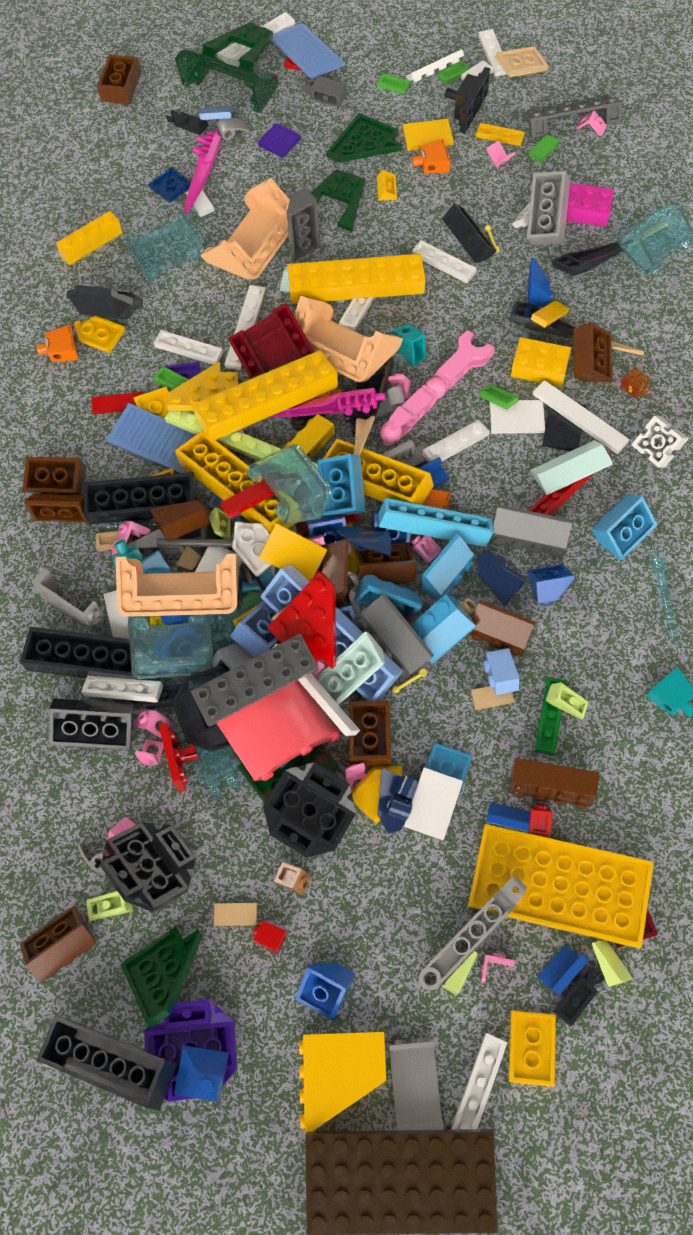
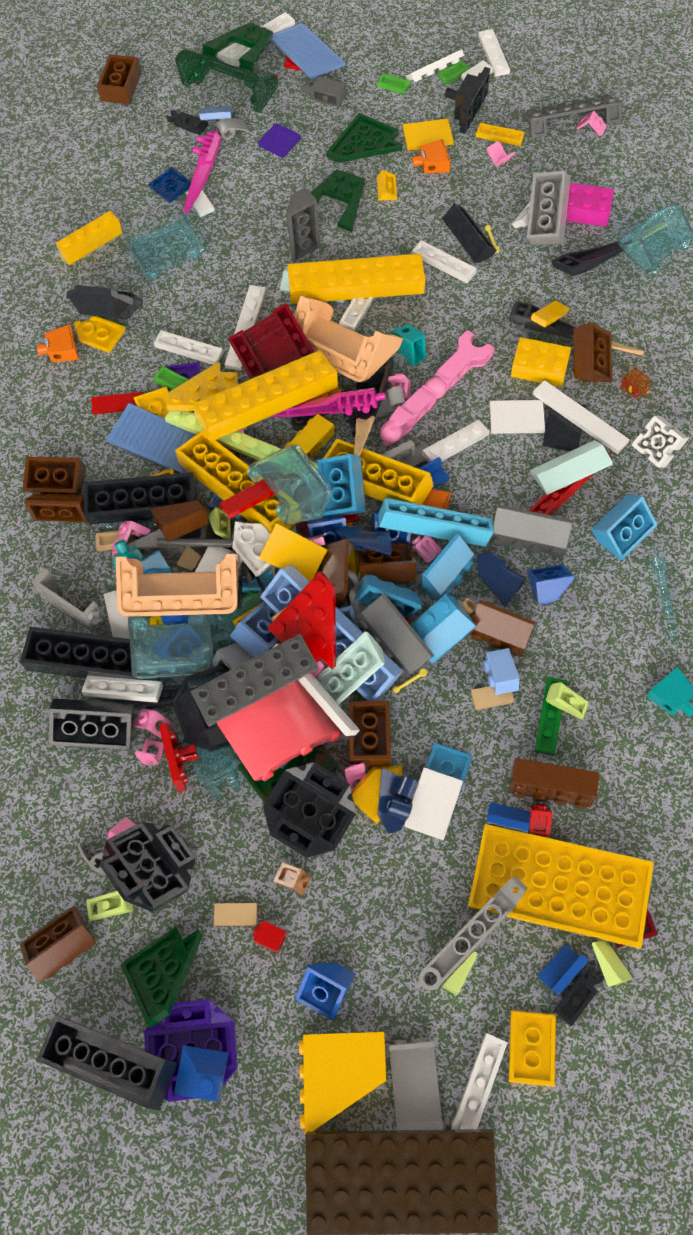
light nougat windscreen [200,178,290,280] -> none
bright green tile [479,384,518,410] -> none
bright pink bracket [480,953,515,983] -> none
tan tile [495,46,549,77] -> none
blue slope [528,258,553,307] -> none
bright green tile [529,134,560,163] -> none

